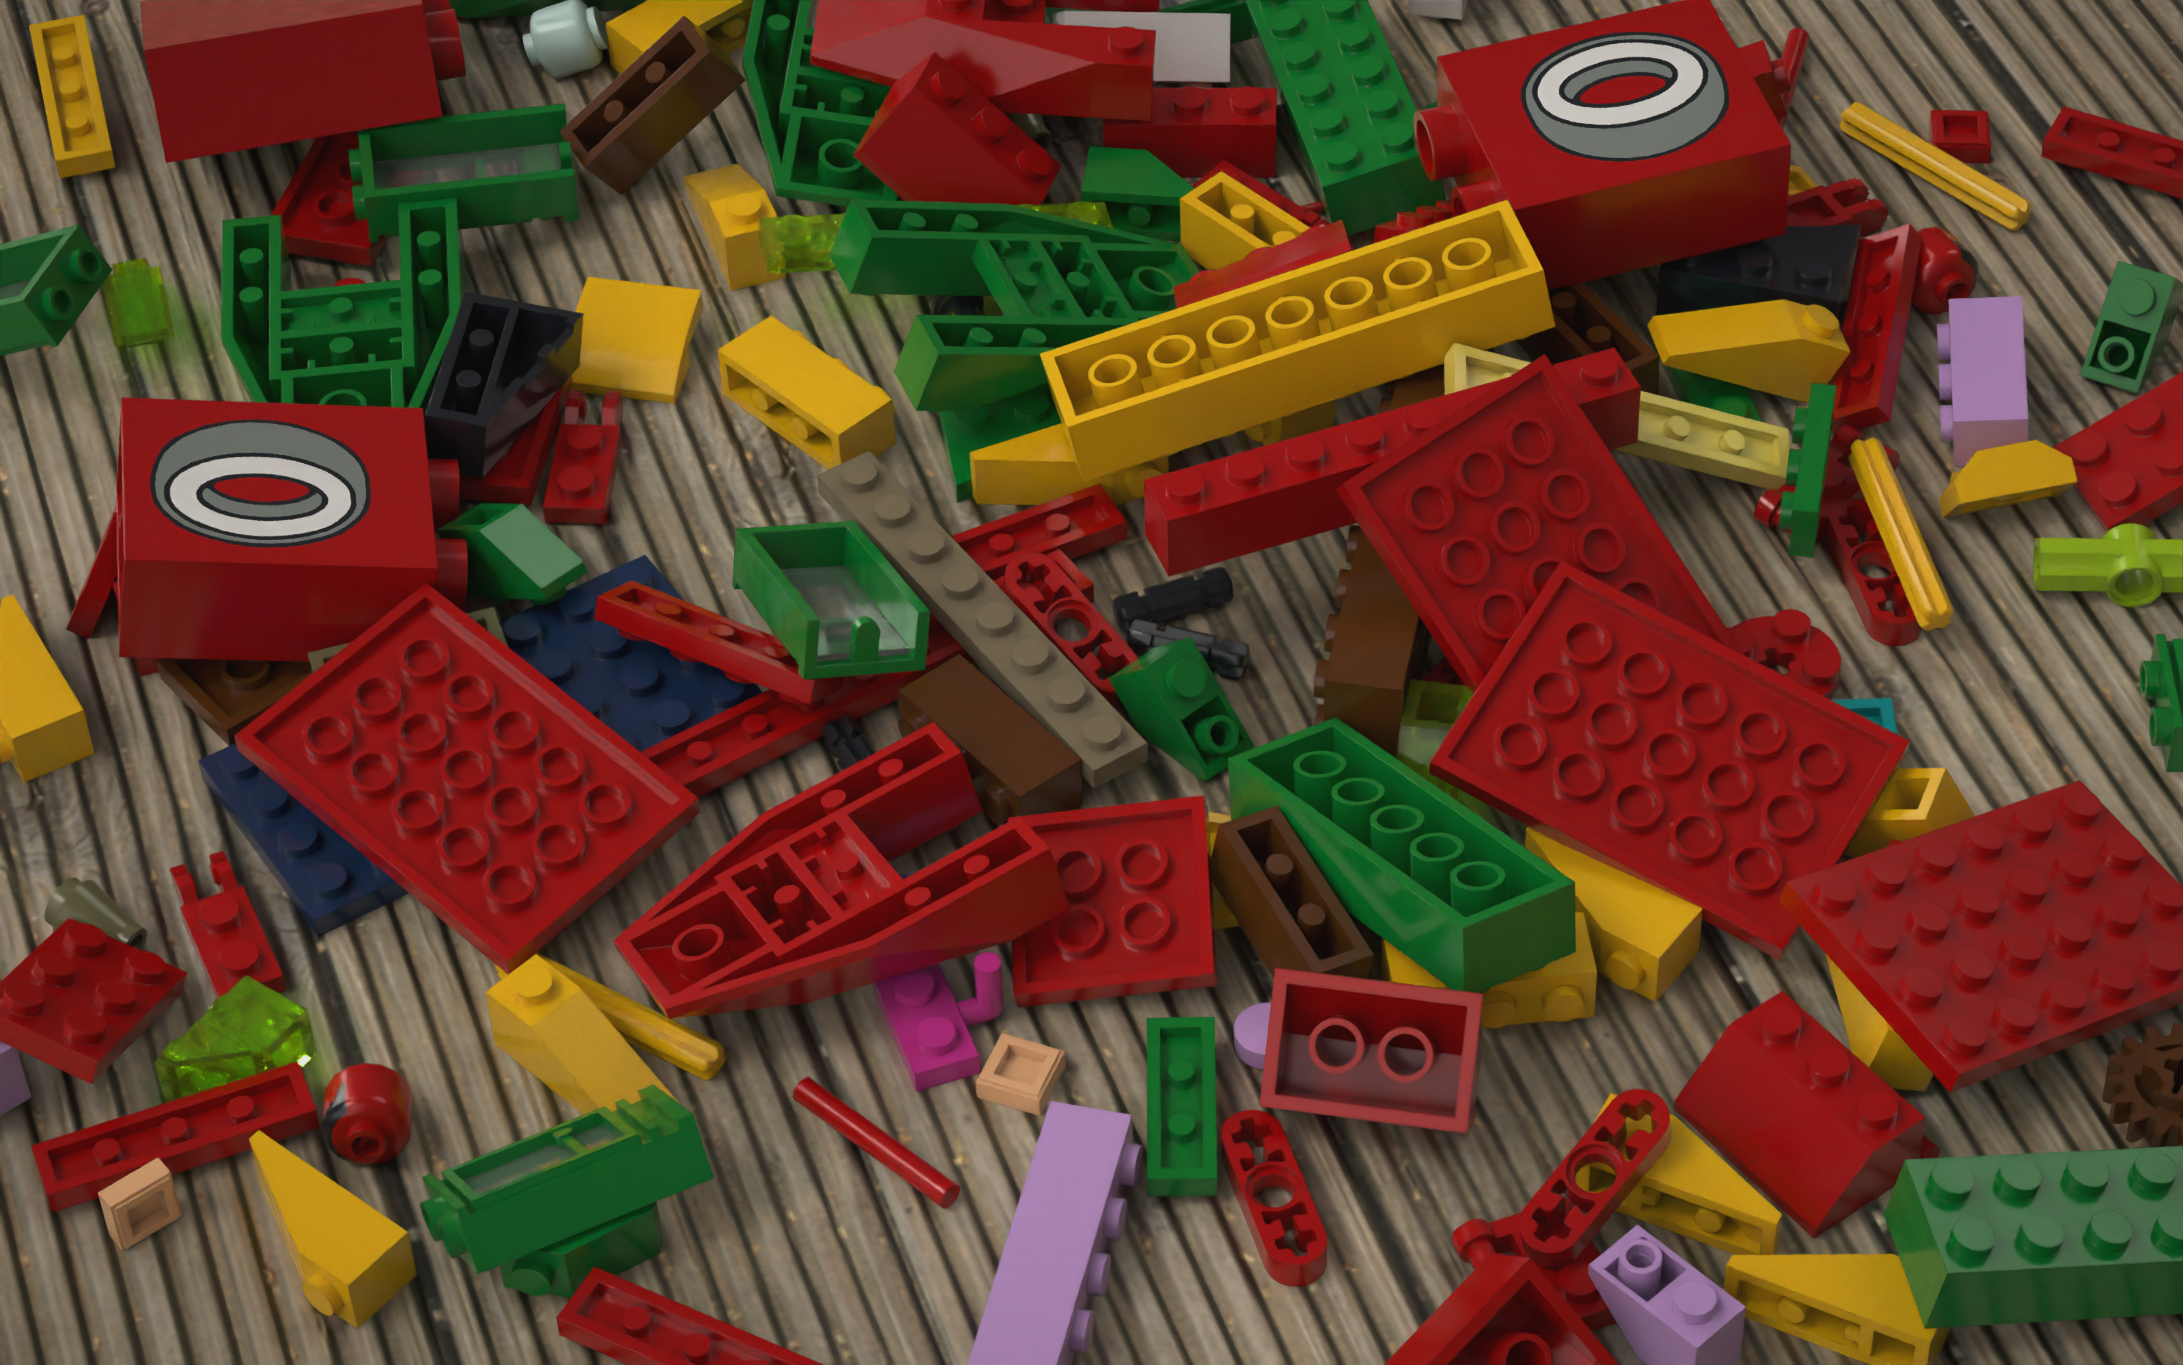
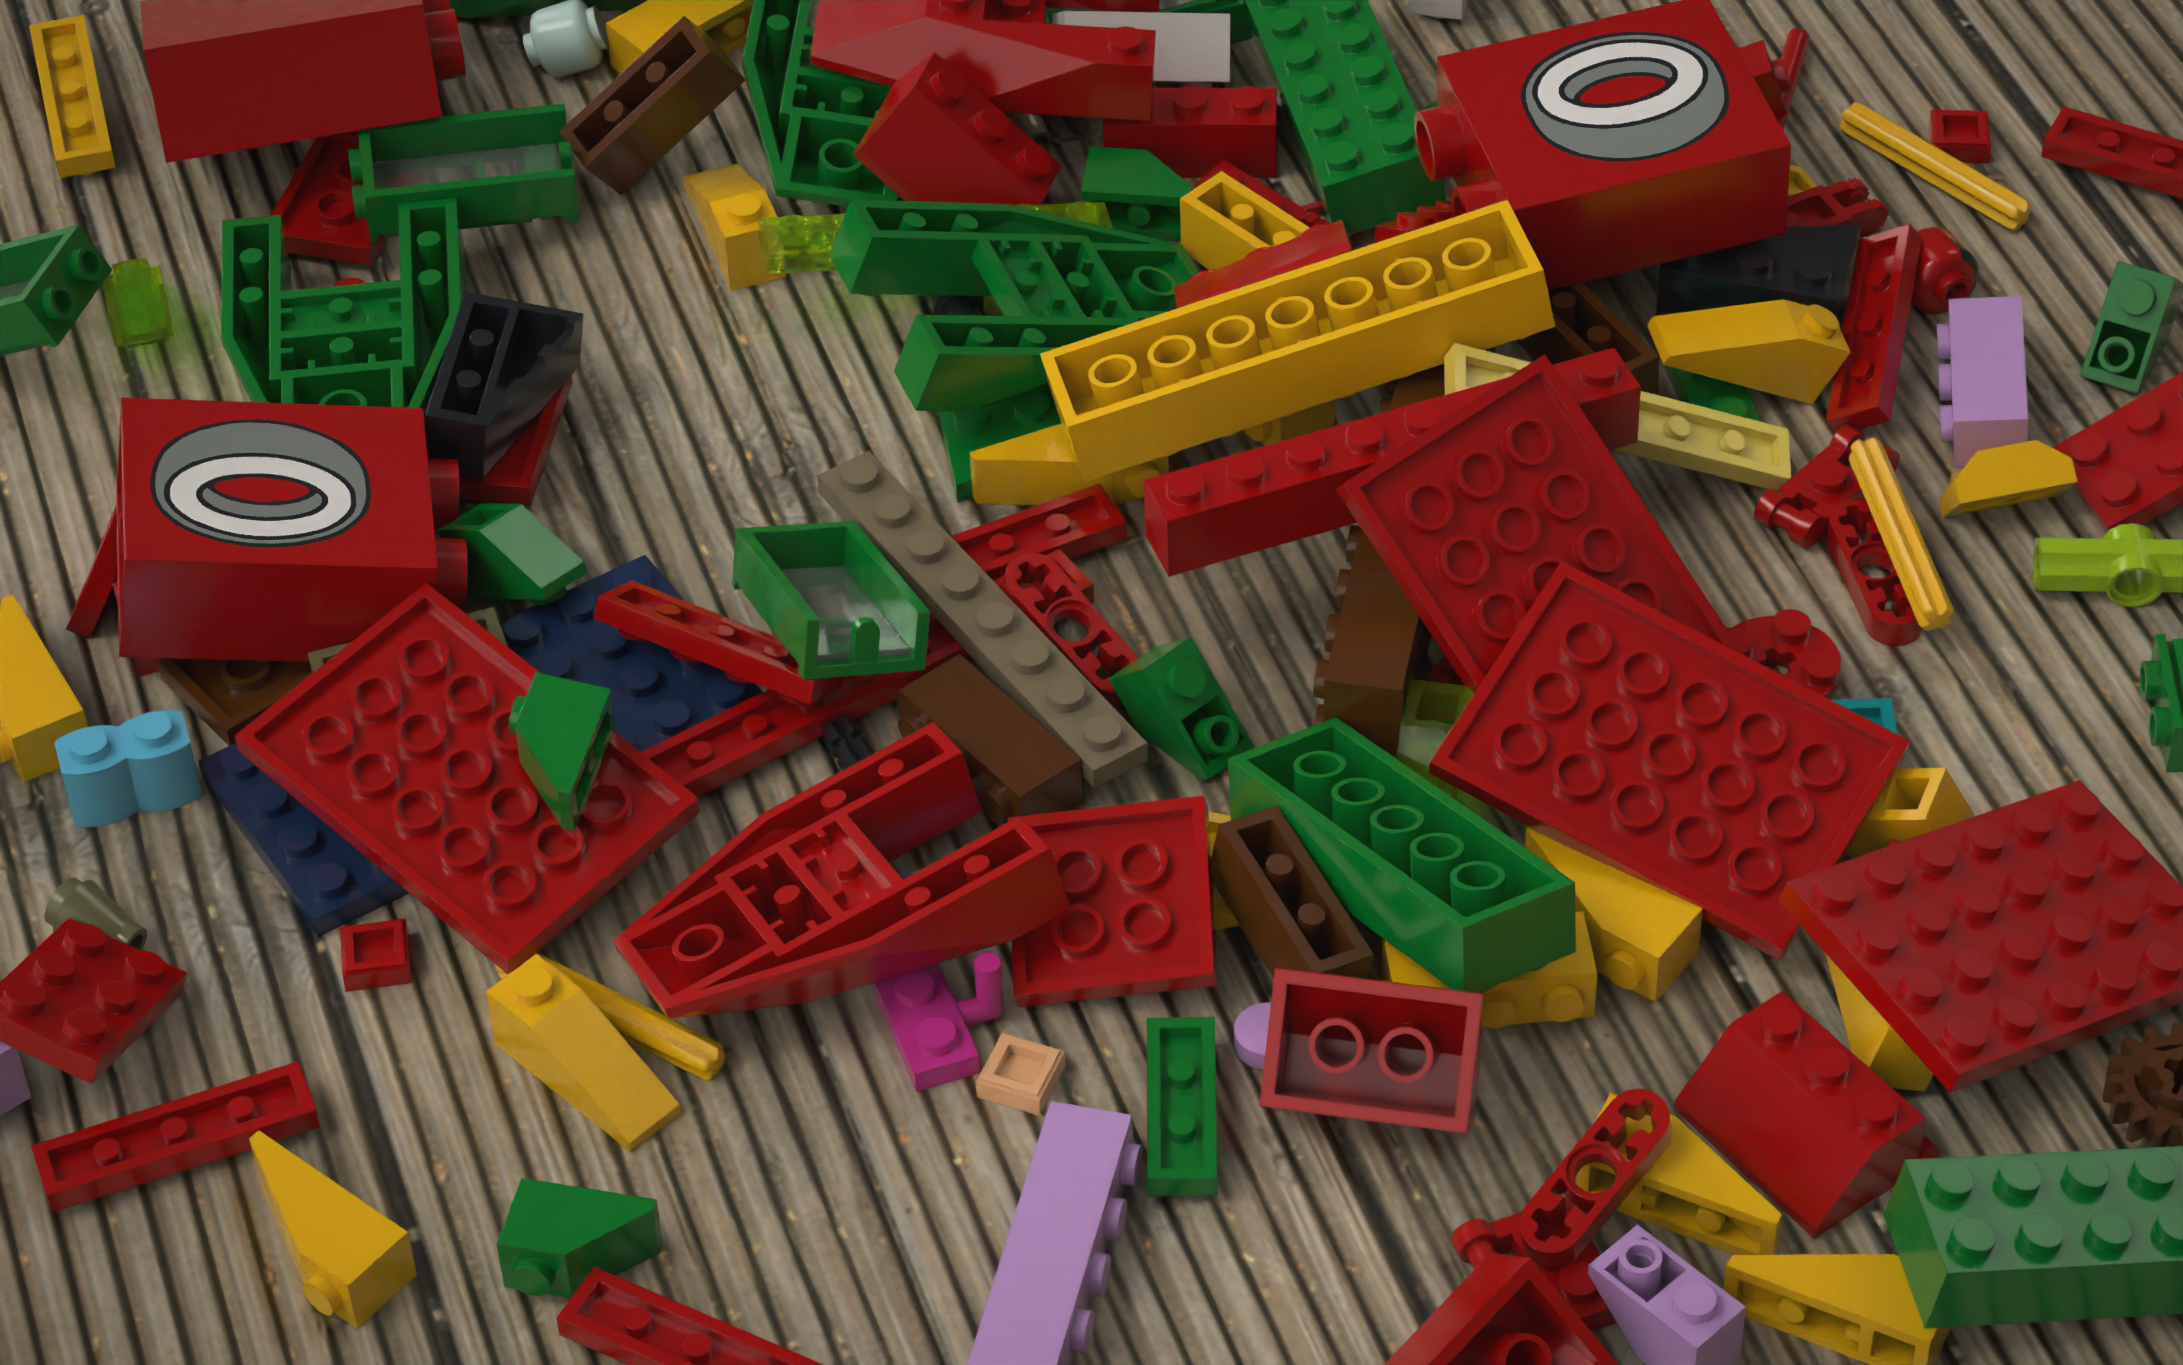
light nougat tile [98,1158,182,1251] -> none
clear neon green slope [154,975,317,1103] -> none
red hinge [170,851,286,1013] -> none
red head [321,1063,413,1166] -> none
green door [420,1084,714,1274] -> none
red hinge [543,390,623,524] -> none
yellow slope [570,277,704,404] -> none
yellow brick [718,315,896,470] -> none
red bar [793,1077,960,1209] -> none
black axle [1112,567,1233,632] -> none
black axle [1126,618,1250,679] -> none
red beam [1221,1110,1327,1287] -> none
green plate [1779,383,1836,558] -> none
none -> medium azure brick [54,710,203,827]
none -> red tile [340,918,412,992]
none -> green slope [509,672,615,831]

